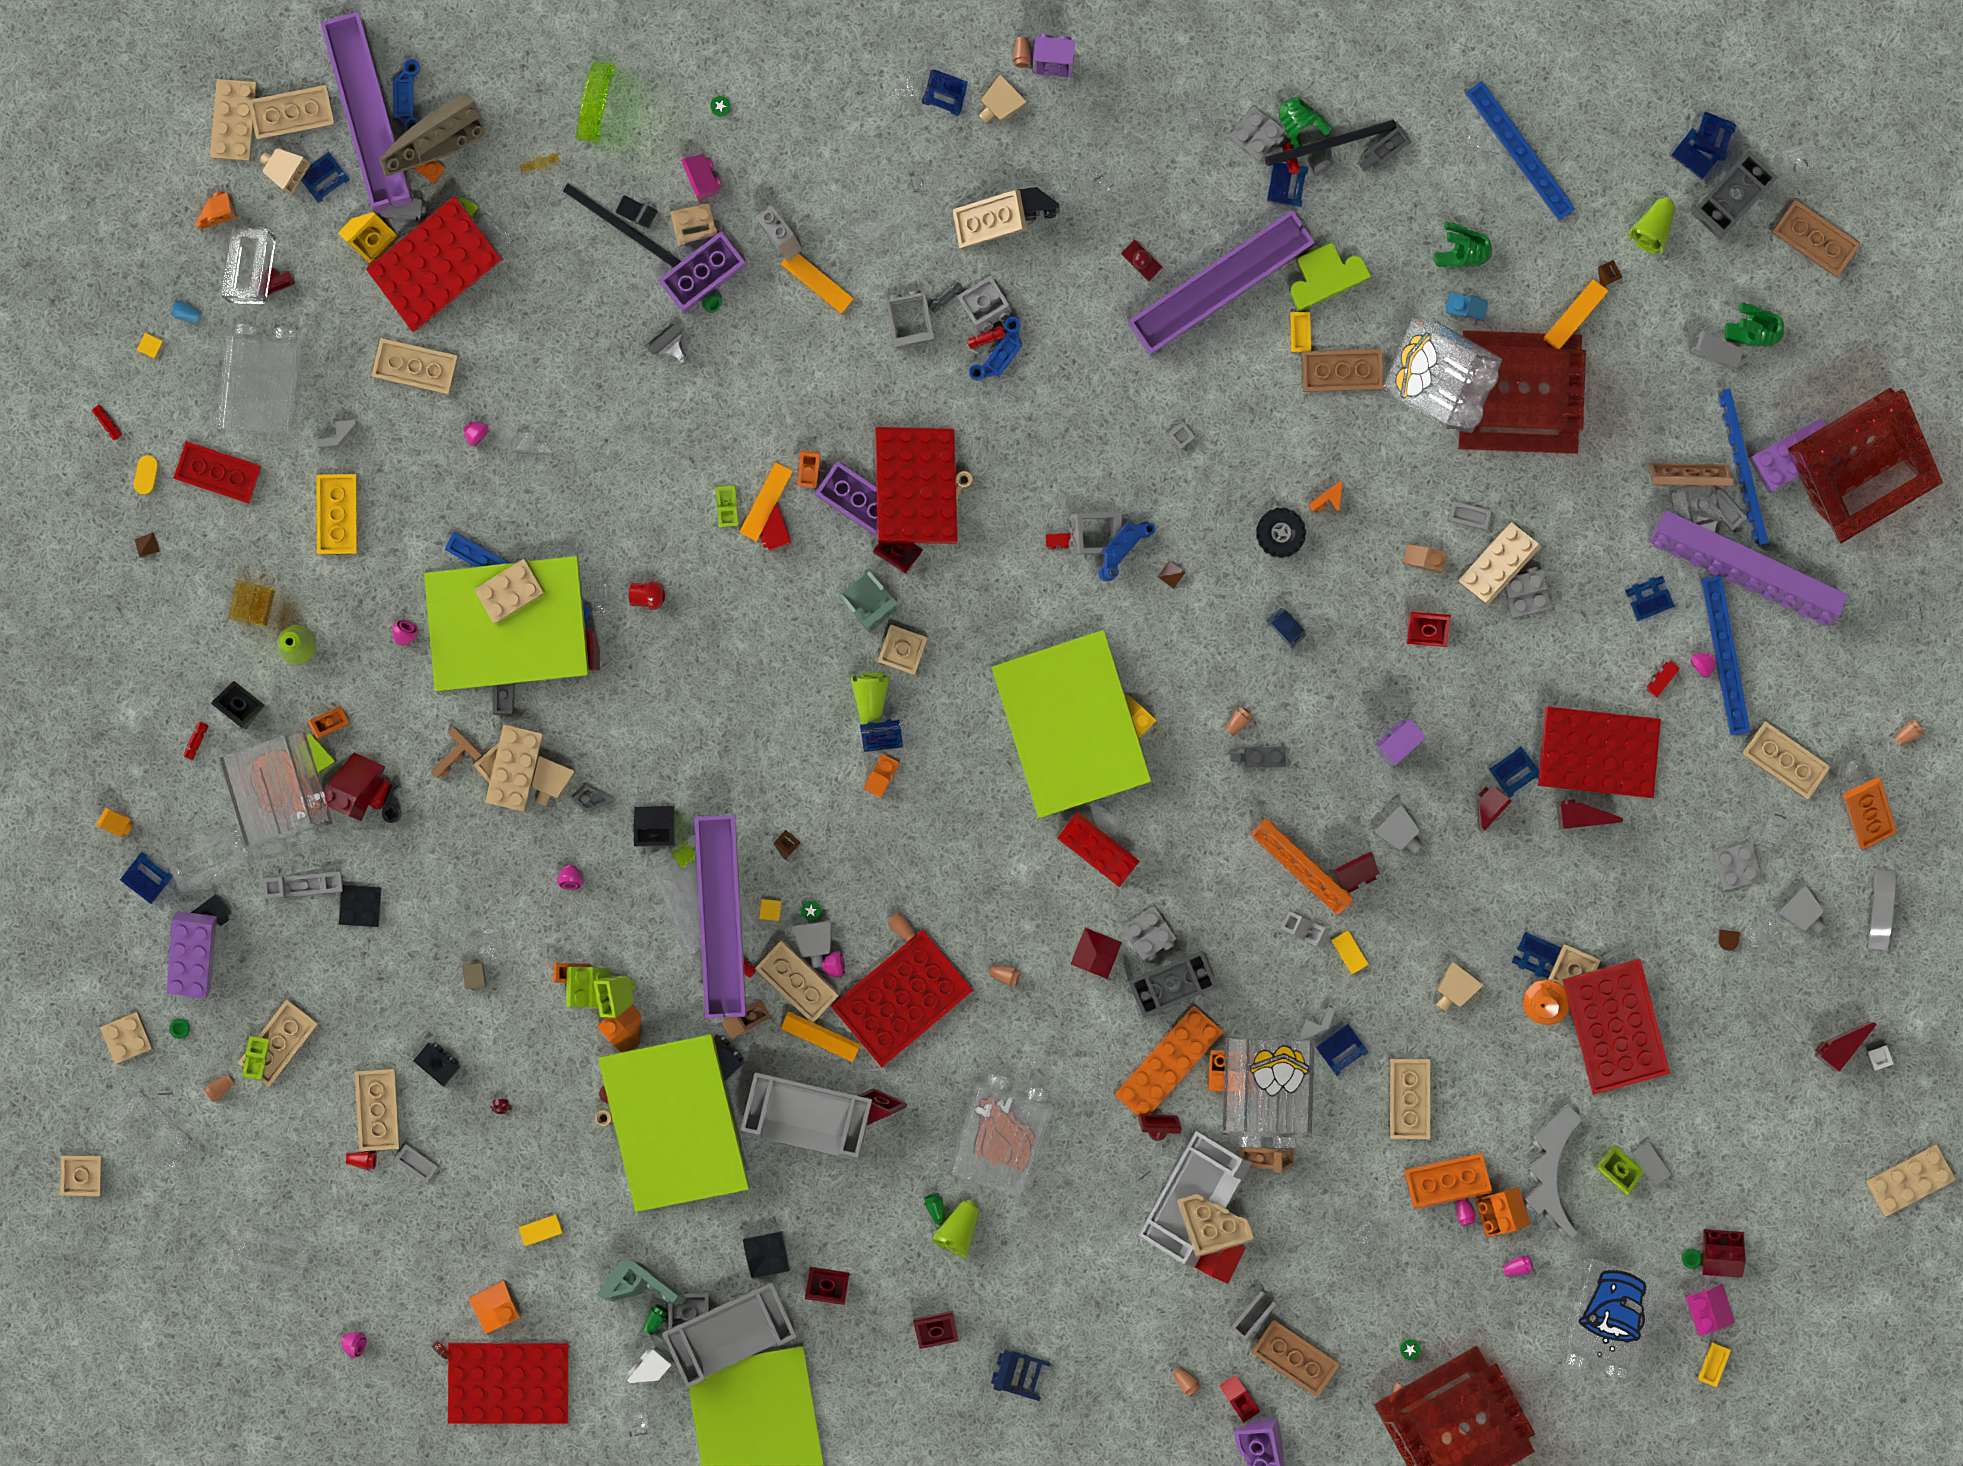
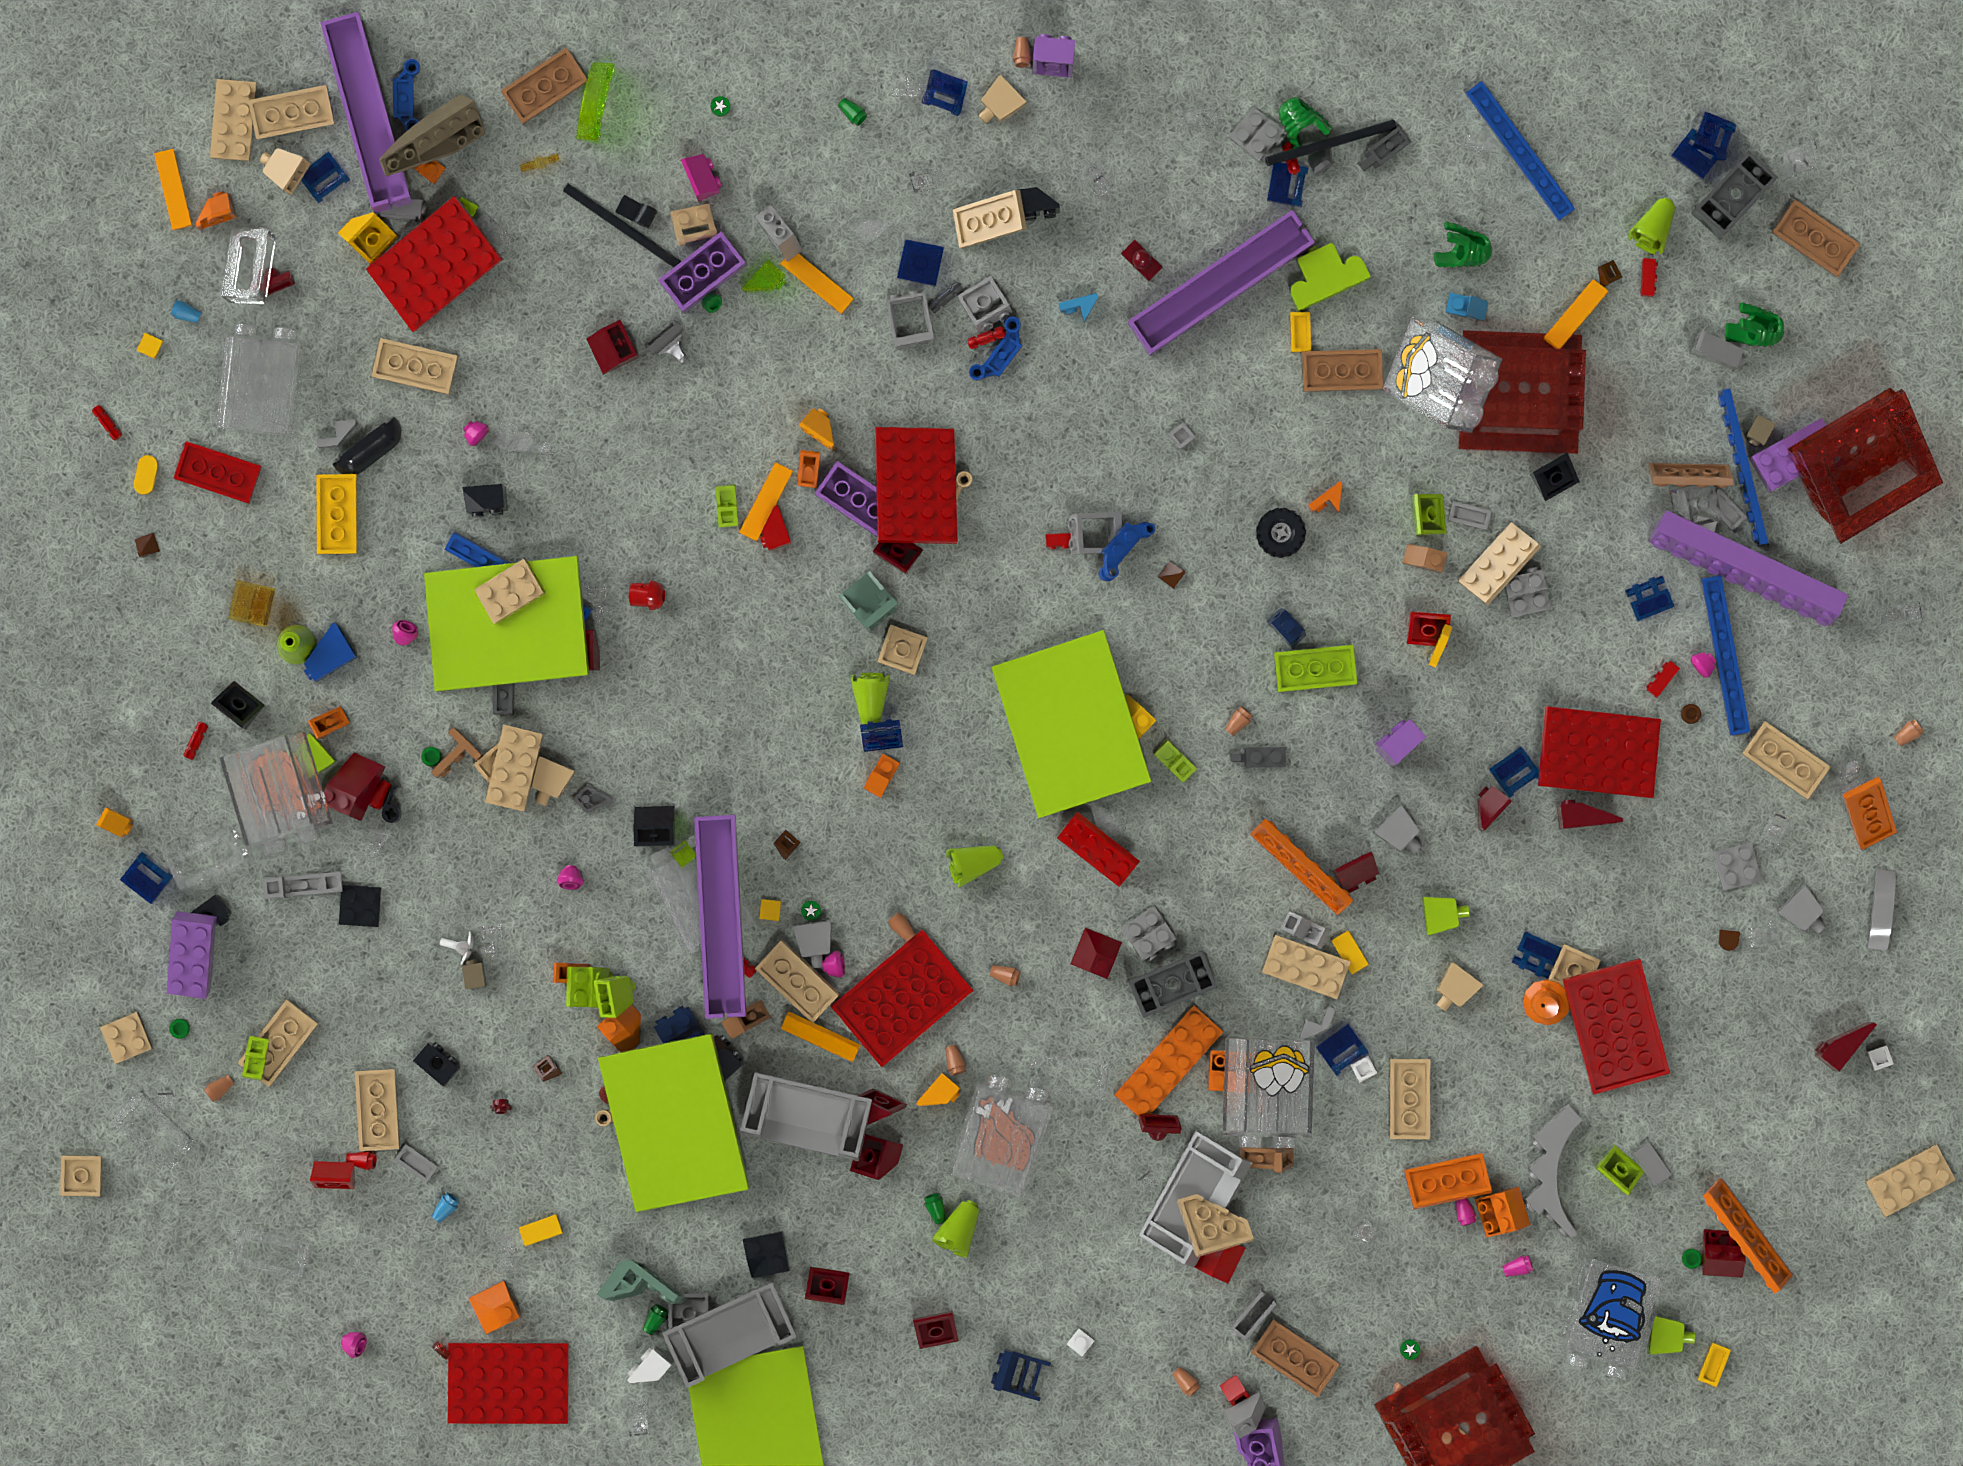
dark pink slope [1684,1284,1735,1336] -> none
none -> light orange tile [154,149,192,230]
none -> blue slope [304,623,358,682]
none -> red slope [310,1161,355,1189]
none -> black brick [333,417,402,475]
none -> green tile [421,747,442,767]
none -> dark azure cone [431,1192,460,1223]
none -> white plant [440,931,474,965]
none -> black slope [463,484,508,517]
none -> medium nougat plate [501,47,589,125]
none -> reddish brown slope [533,1055,562,1082]
none -> dark red slope [586,320,639,375]
none -> dark blue plate [654,1006,705,1043]
none -> clear neon green slope [741,260,786,293]
none -> light orange slope [799,408,835,451]
none -> green cone [838,98,867,126]
none -> dark red slope [850,1134,903,1180]
none -> clear blue plate [897,239,944,287]
none -> light orange slope [916,1073,960,1106]
none -> nougat cone [945,1045,967,1076]
none -> lime cone [946,845,1003,888]
none -> dark azure slope [1059,293,1098,323]
none -> white plate [1067,1329,1095,1356]
none -> lime slope [1153,740,1197,783]
none -> light grey slope [1224,1392,1266,1439]
none -> tan plate [1262,935,1351,999]
none -> lime plate [1274,645,1357,692]
none -> white tile [1350,1056,1377,1083]
none -> lime slope [1412,494,1447,536]
none -> lime torso [1422,897,1470,935]
none -> yellow tile [1428,624,1452,668]
none -> black slope [1530,453,1580,501]
none -> red piece [1640,258,1658,297]
none -> lime torso [1648,1315,1695,1354]
none -> reddish brown tile [1681,704,1701,724]
none -> orange plate [1703,1178,1793,1294]
none -> dark tan brick [1745,415,1776,448]

